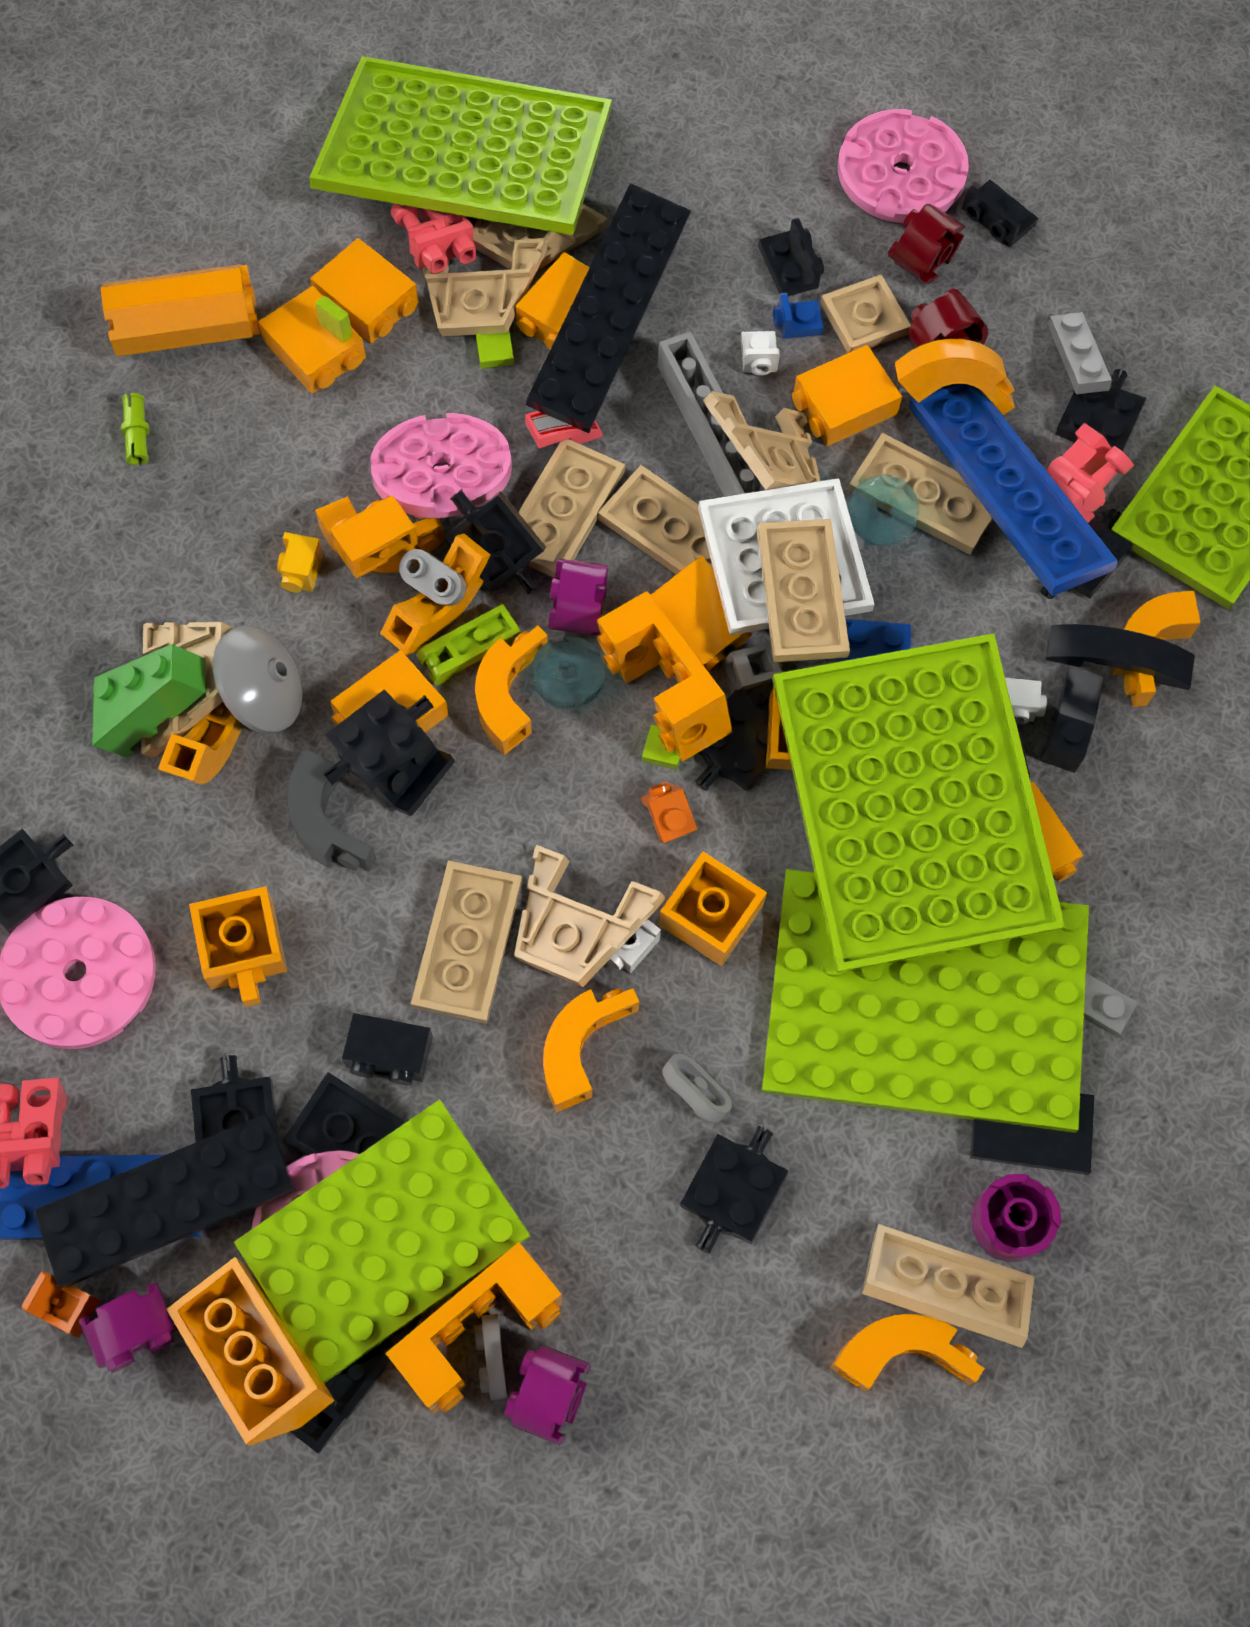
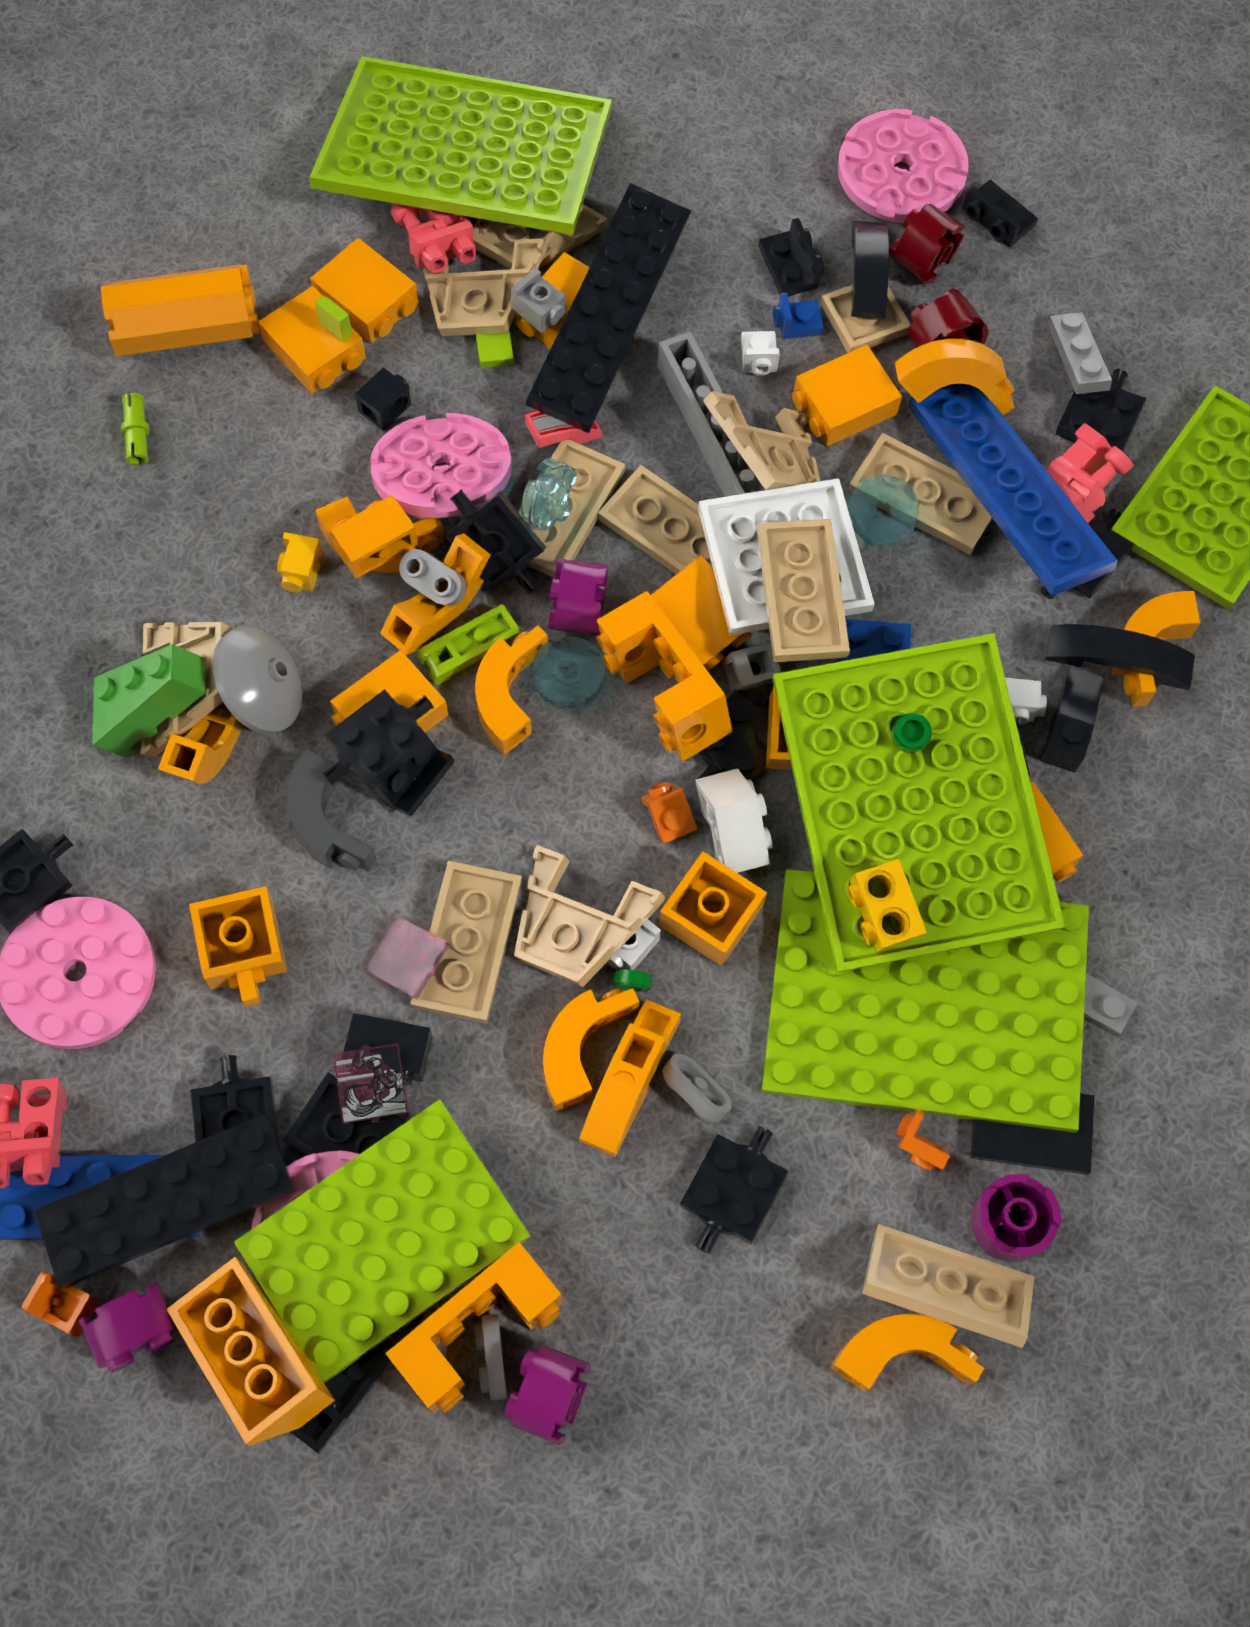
lime tile [641,724,680,770] -> none
none -> piece [333,1043,409,1124]
none -> black brick [355,367,411,431]
none -> clear pink piece [365,916,450,999]
none -> light grey brick [511,268,566,333]
none -> clear light blue plate [521,458,577,531]
none -> light orange slope [579,999,681,1157]
none -> green tile [612,969,652,992]
none -> white brick [695,769,773,873]
none -> yellow brick [847,859,927,953]
none -> black slope [851,220,889,319]
none -> green tile [891,713,932,753]
none -> orange bracket [896,1108,950,1171]

